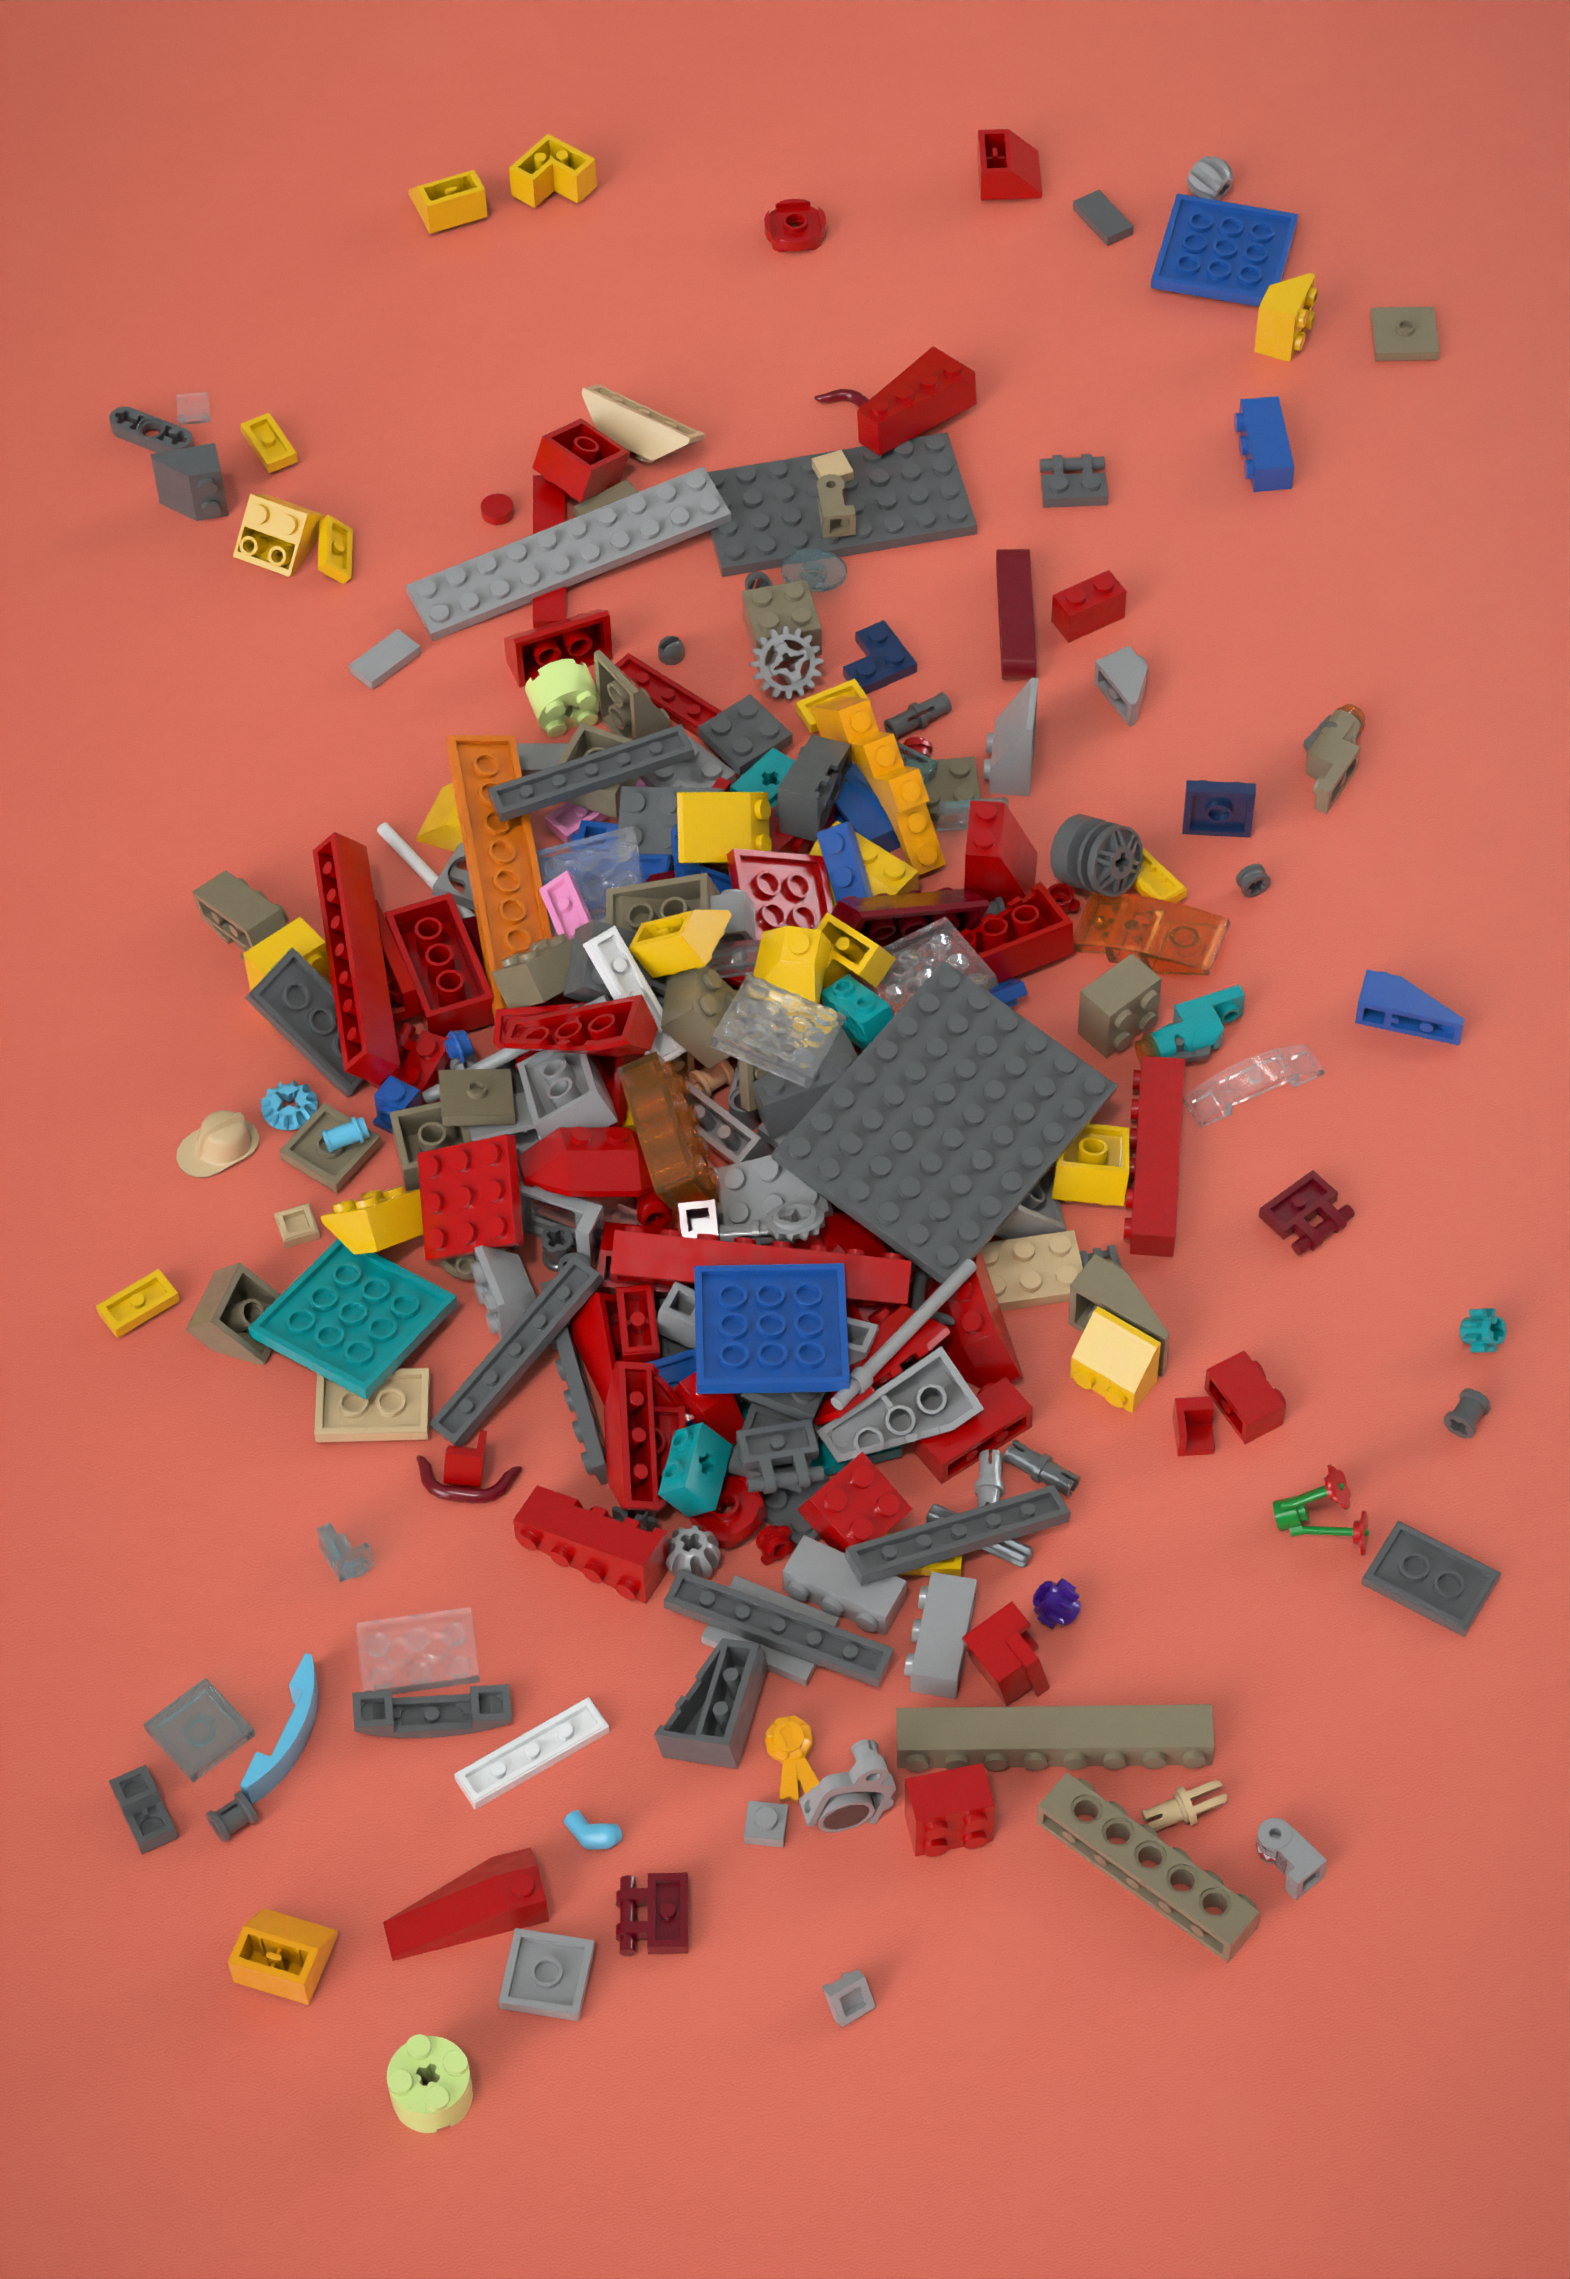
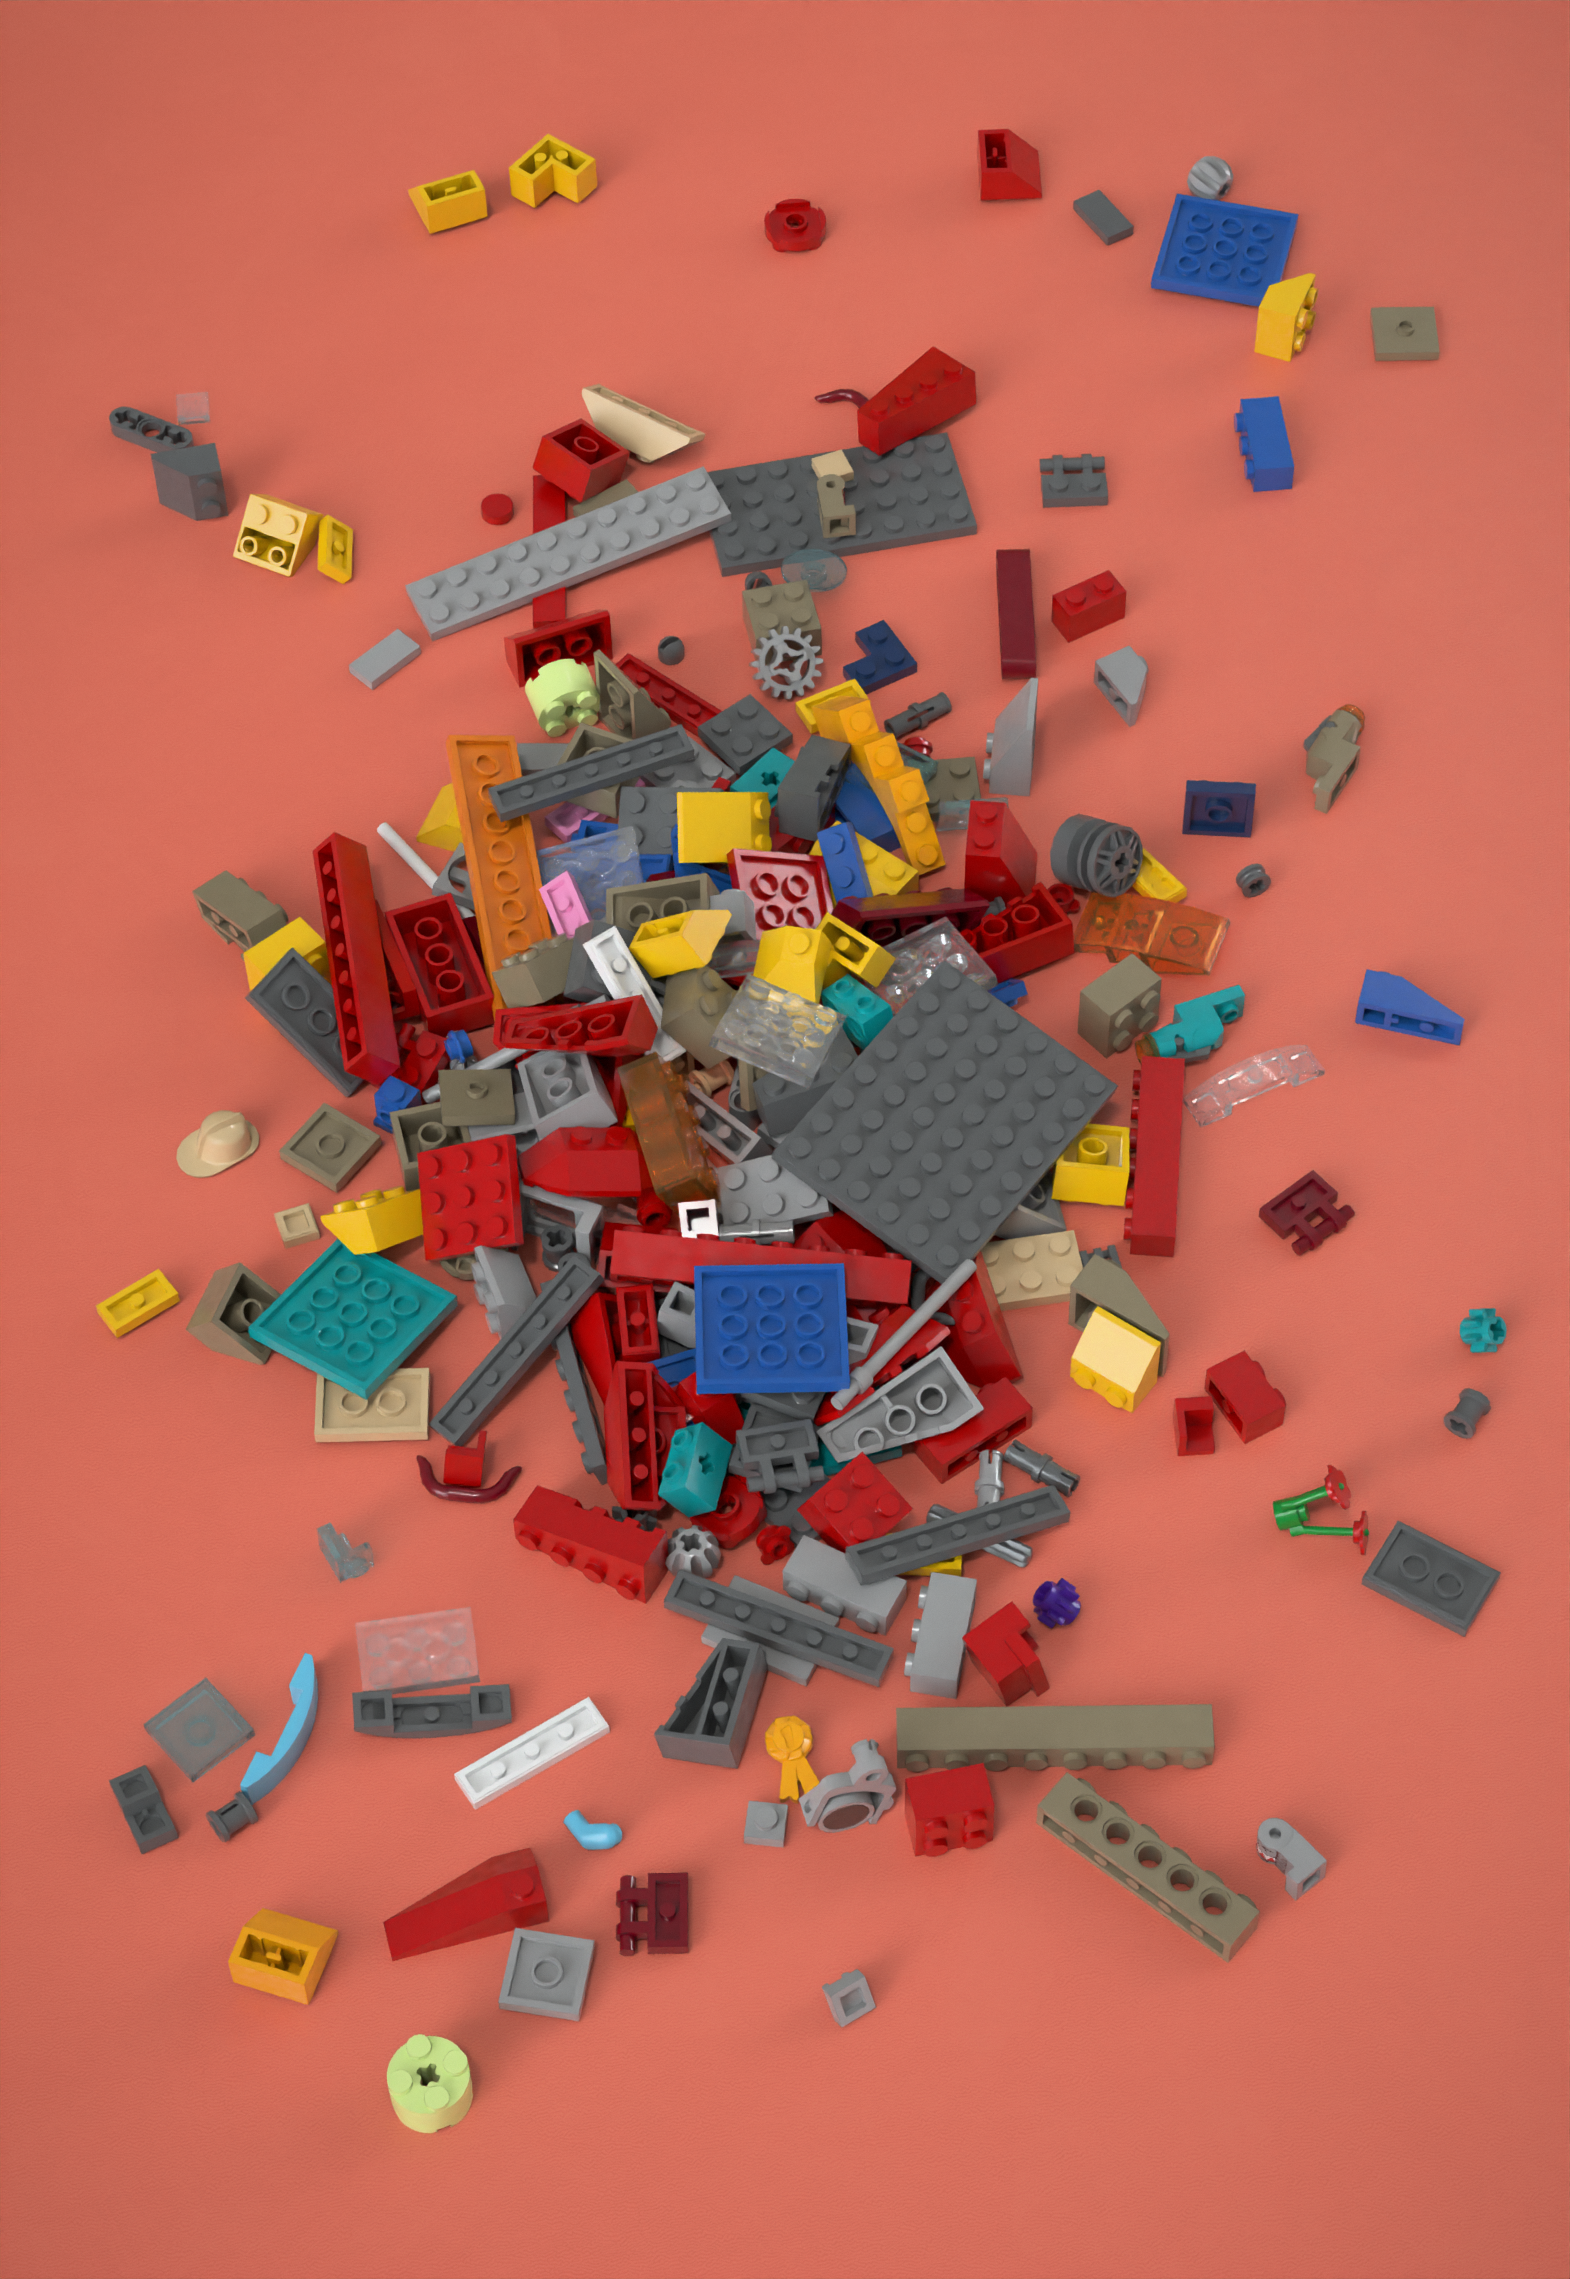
yellow plate [240,412,298,473] -> none
medium azure gear [261,1080,318,1130] -> none
medium azure pin [321,1116,370,1153] -> none
light grey gear [765,1201,825,1242] -> none
tan arm [1141,1780,1228,1831] -> none

